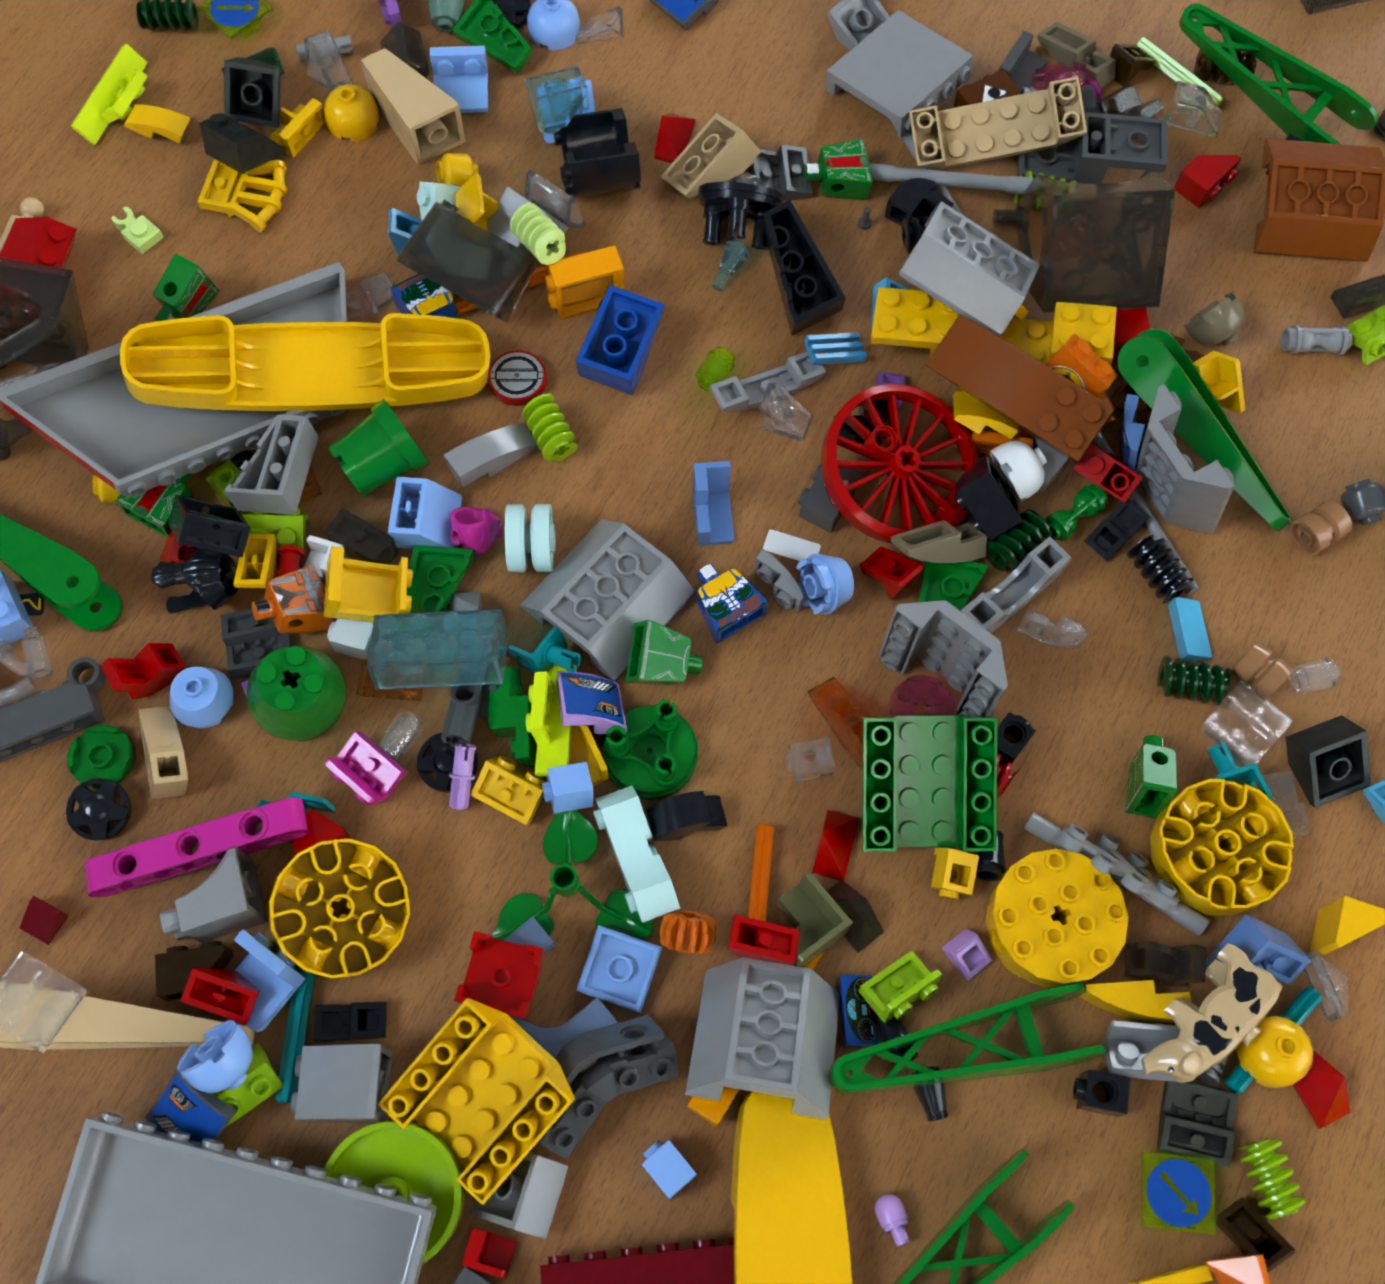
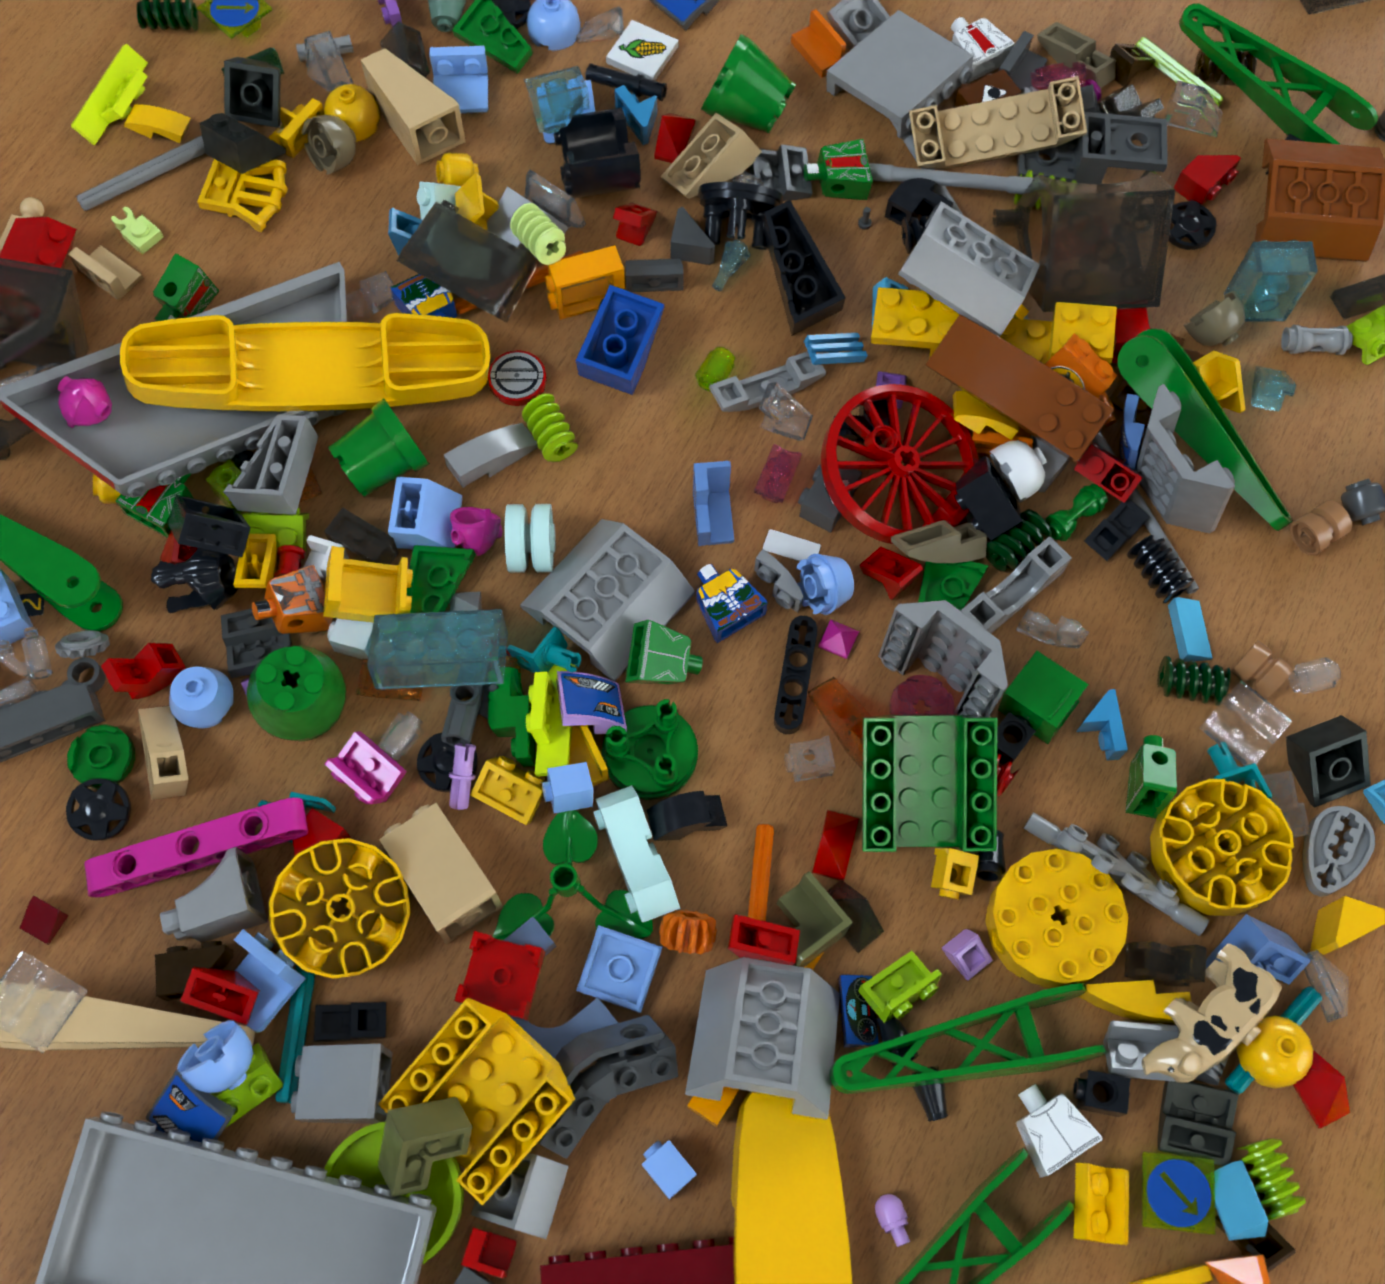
none -> light grey gear [55,630,110,659]
none -> dark pink helmet [57,376,112,428]
none -> tan panel [68,245,143,301]
none -> light grey axle [77,135,205,211]
none -> dark tan cylinder [302,115,356,174]
none -> olive panel [378,1097,473,1197]
none -> tan slope [379,803,503,945]
none -> black pin [585,63,667,101]
none -> white tile [606,20,679,81]
none -> red slope [613,202,658,246]
none -> dark azure slope [614,85,657,146]
none -> dark grey panel [625,259,684,292]
none -> dark grey slope [670,206,715,265]
none -> green cone [700,34,796,134]
none -> clear pink hips [754,444,802,503]
none -> black beam [774,616,818,734]
none -> orange panel [791,9,846,78]
none -> dark pink slope [818,619,859,659]
none -> white torso [951,17,1015,83]
none -> green piece [998,650,1089,744]
none -> white torso [1016,1084,1103,1177]
none -> yellow bracket [1074,1163,1129,1245]
none -> dark azure slope [1076,689,1128,761]
none -> black wheel [1162,200,1216,250]
none -> medium azure slope [1204,1160,1268,1241]
none -> clear light blue brick [1224,240,1318,322]
none -> clear light blue slope [1251,366,1297,411]
none -> light grey piece [1302,806,1375,897]

